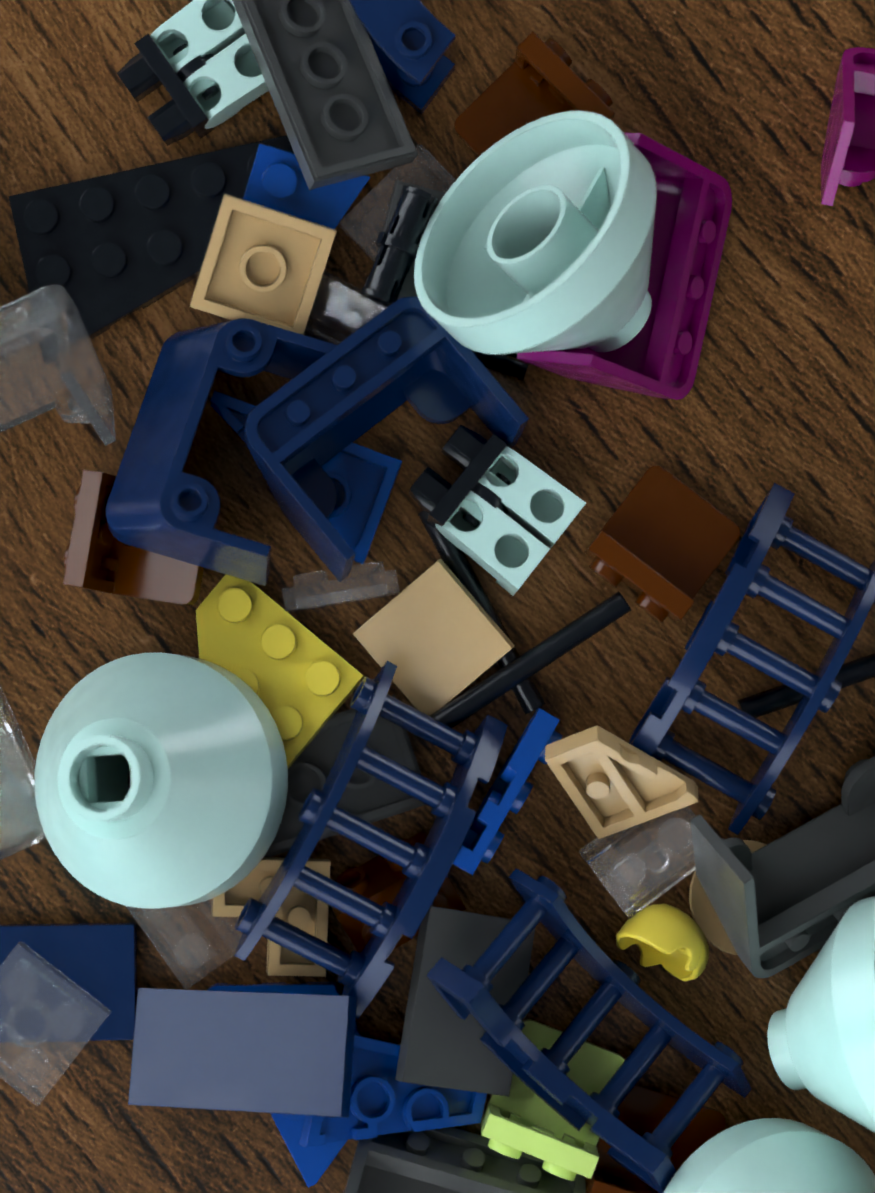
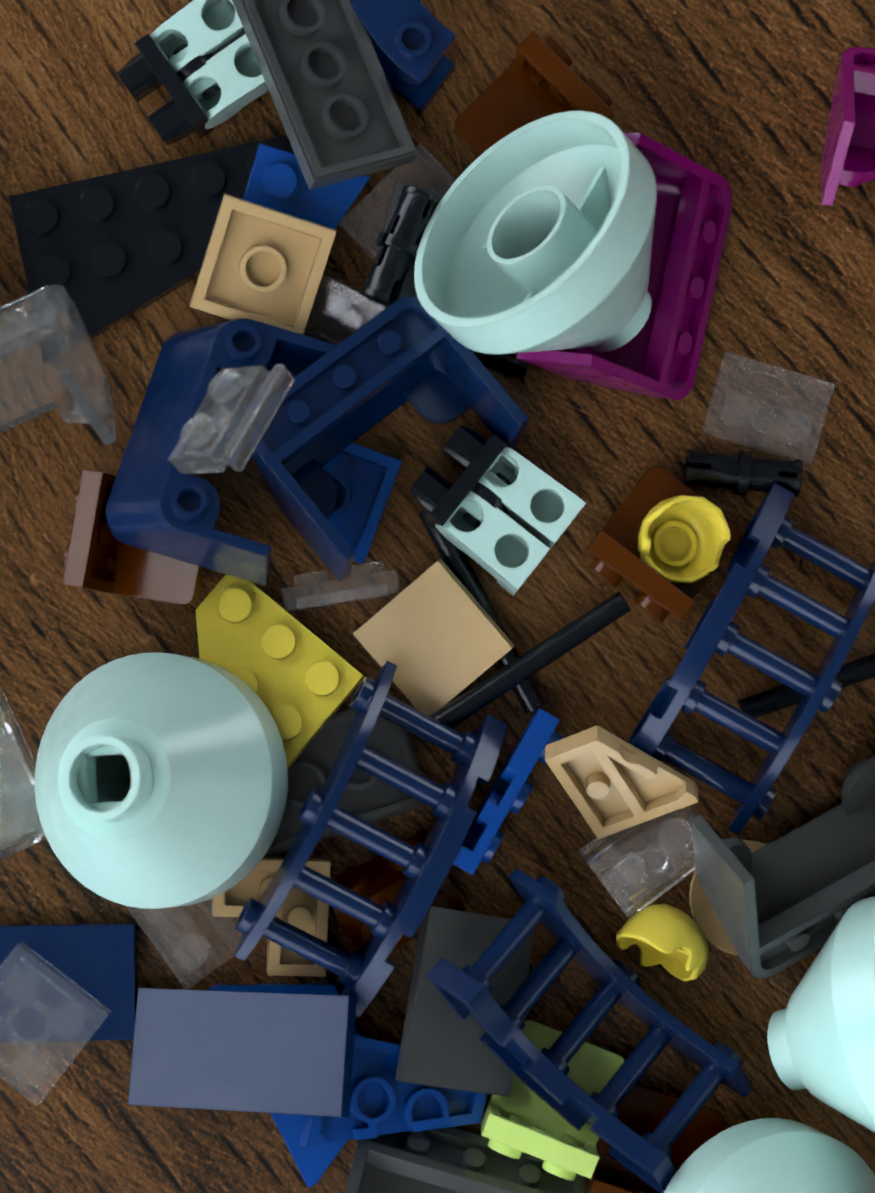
none -> clear plate [168,364,295,474]
none -> light yellow hair [637,495,731,584]
none -> black pin [683,449,803,497]
none -> clear plate [700,351,836,465]

